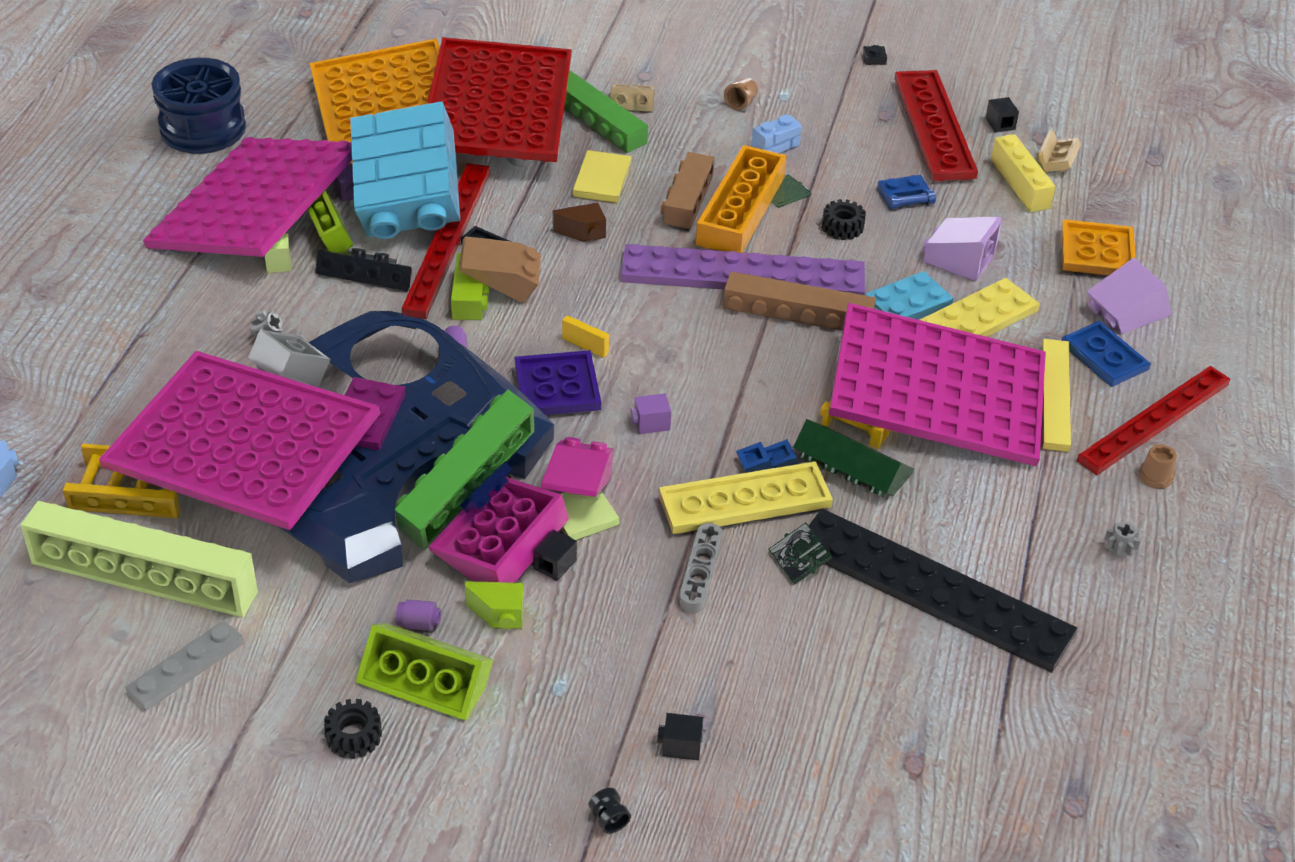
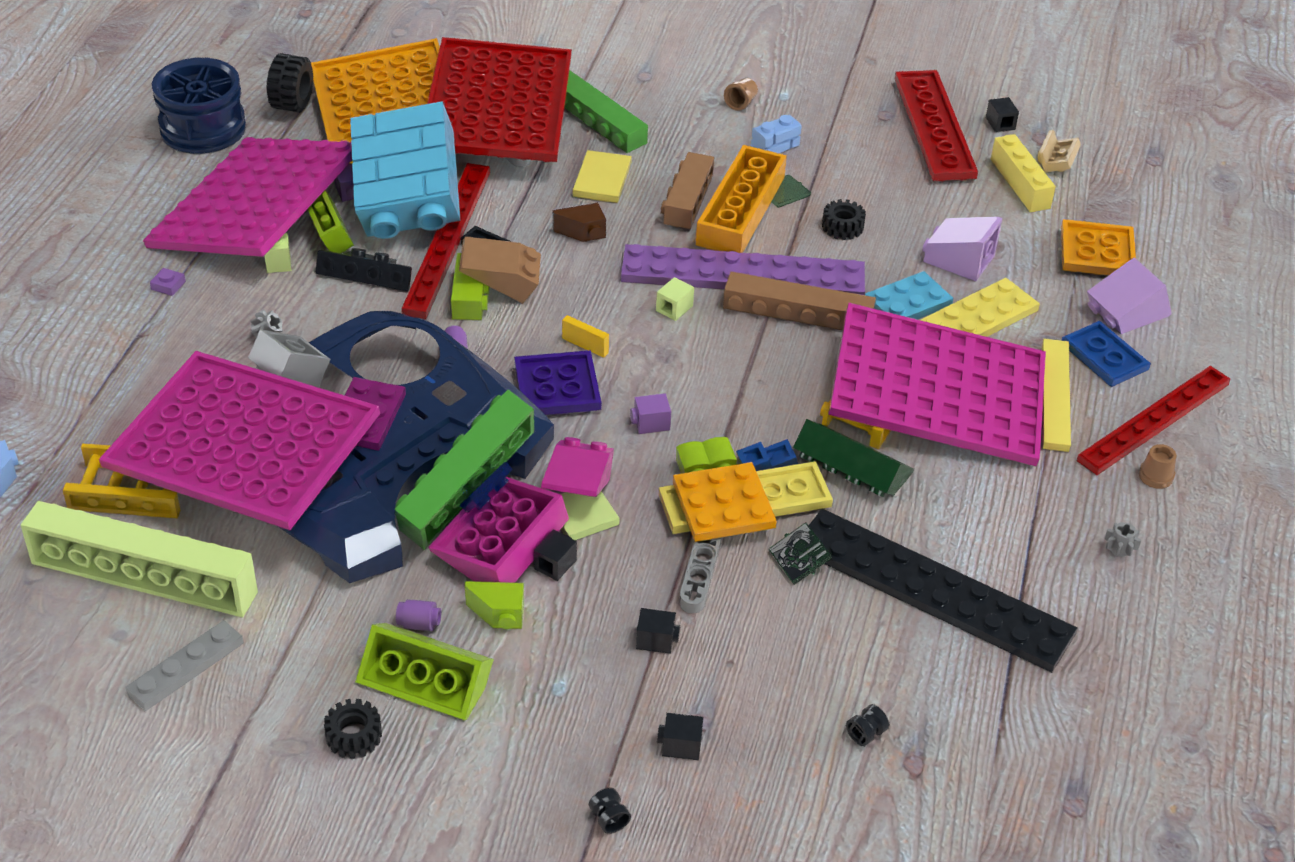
tan bracket [610,84,655,112] -> none
black plate [863,45,887,65] -> none
blue plate [877,175,936,210] -> none
none -> medium lavender plate [150,268,186,296]
none -> black tyre [267,53,313,113]
none -> black brick [636,608,681,654]
none -> yellowish green brick [656,277,694,321]
none -> light orange plate [673,462,777,542]
none -> lime brick [676,437,737,474]
none -> black wheel [846,704,890,746]

